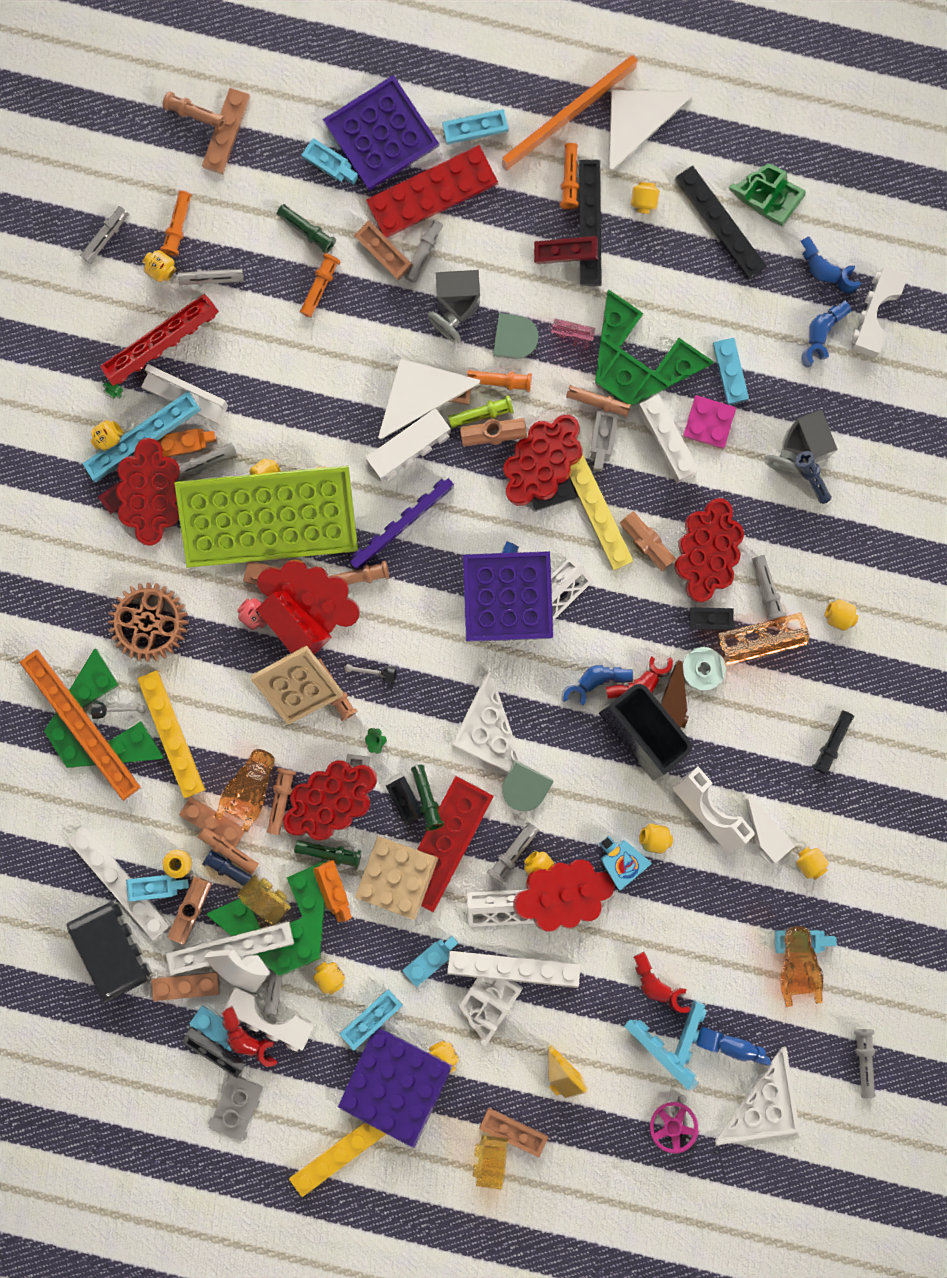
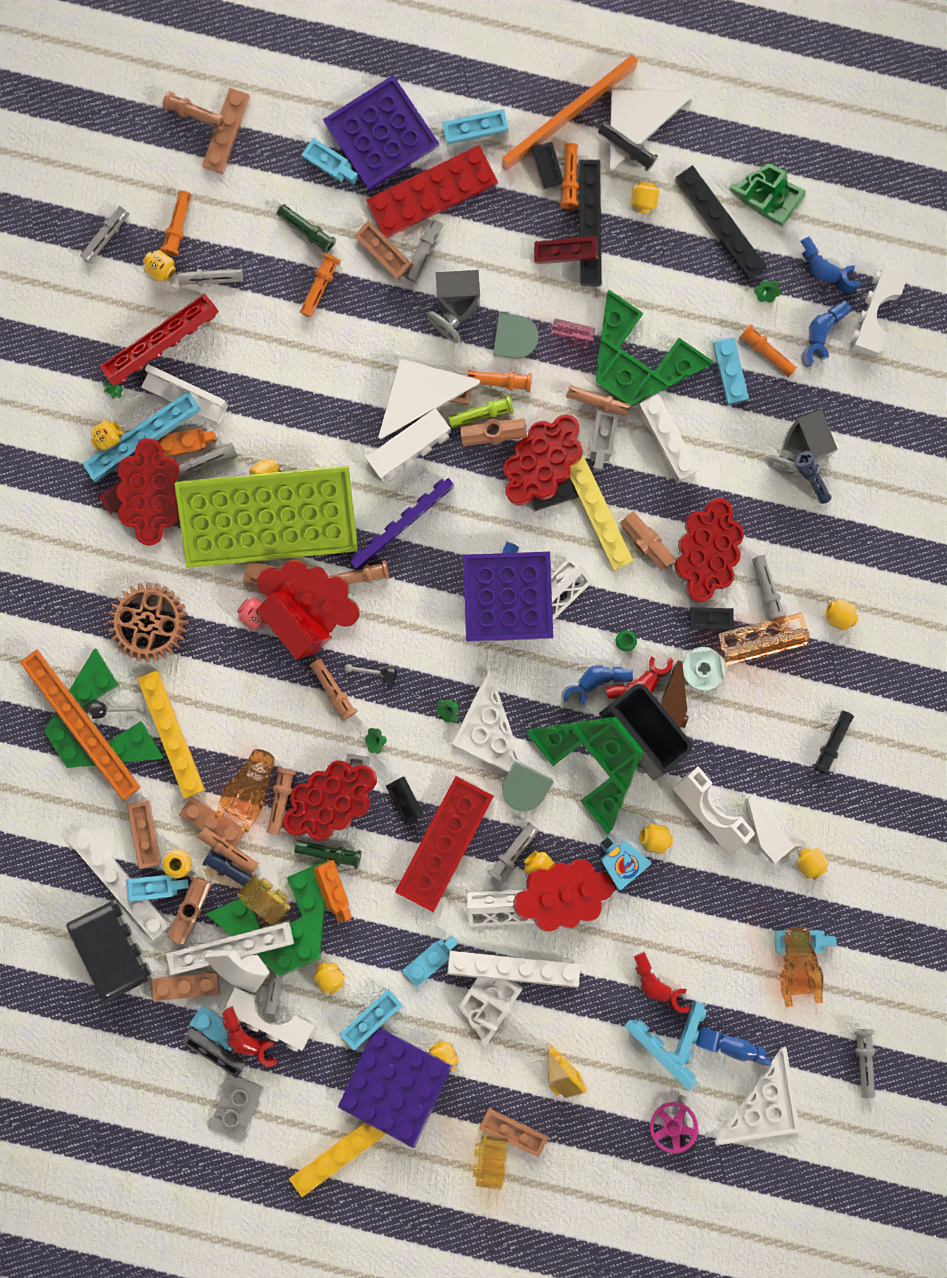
tan plate [251,646,343,725] -> none
tan plate [355,836,438,920] -> none
dark green pin [411,764,445,831] -> none
dark pink plate [683,395,736,449] -> none
none -> nougat plate [127,800,162,869]
none -> green plant [437,700,459,723]
none -> green wing [526,717,644,834]
none -> black plate [531,141,564,190]
none -> black pin [598,121,658,172]
none -> green plate [615,630,637,652]
none -> orange pin [738,324,797,378]
none -> green plant [754,280,781,303]

